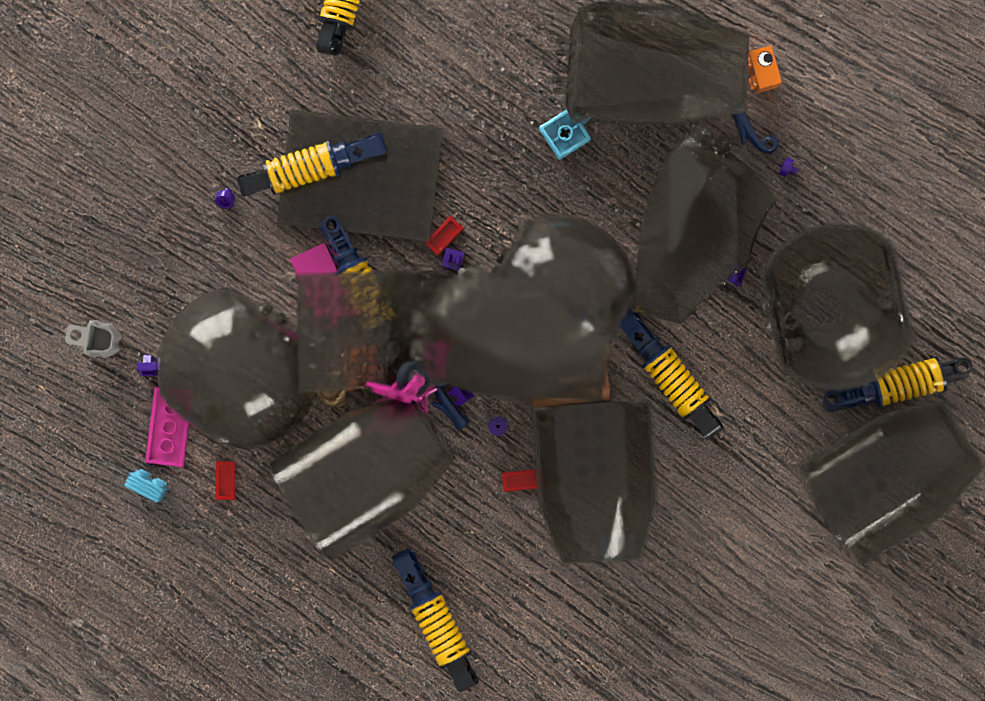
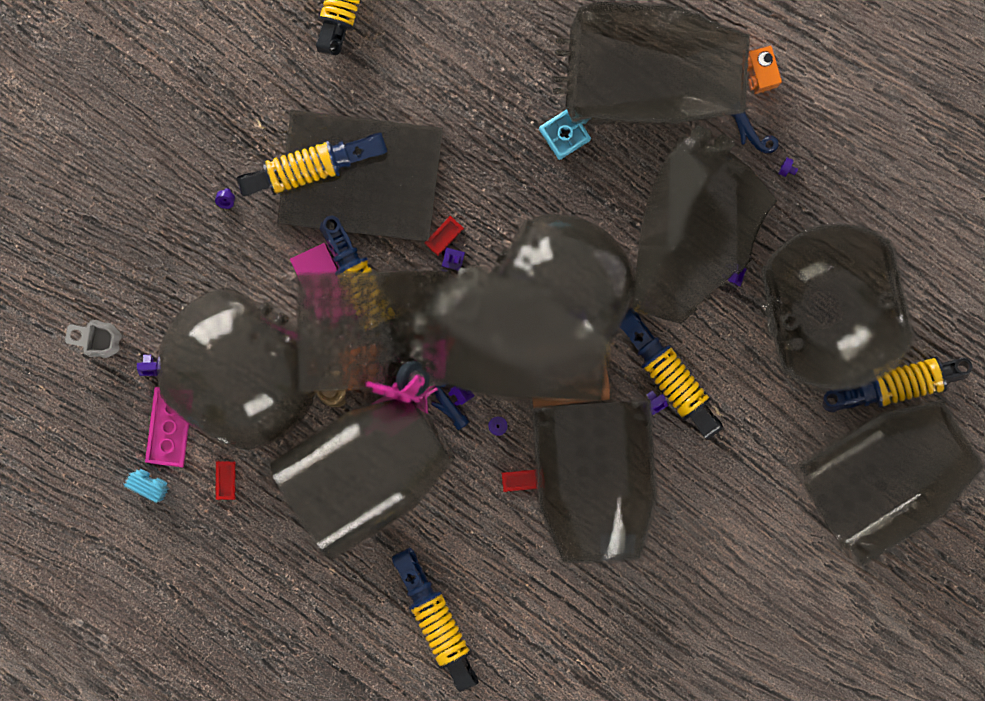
none -> dark purple tile [646,390,668,416]

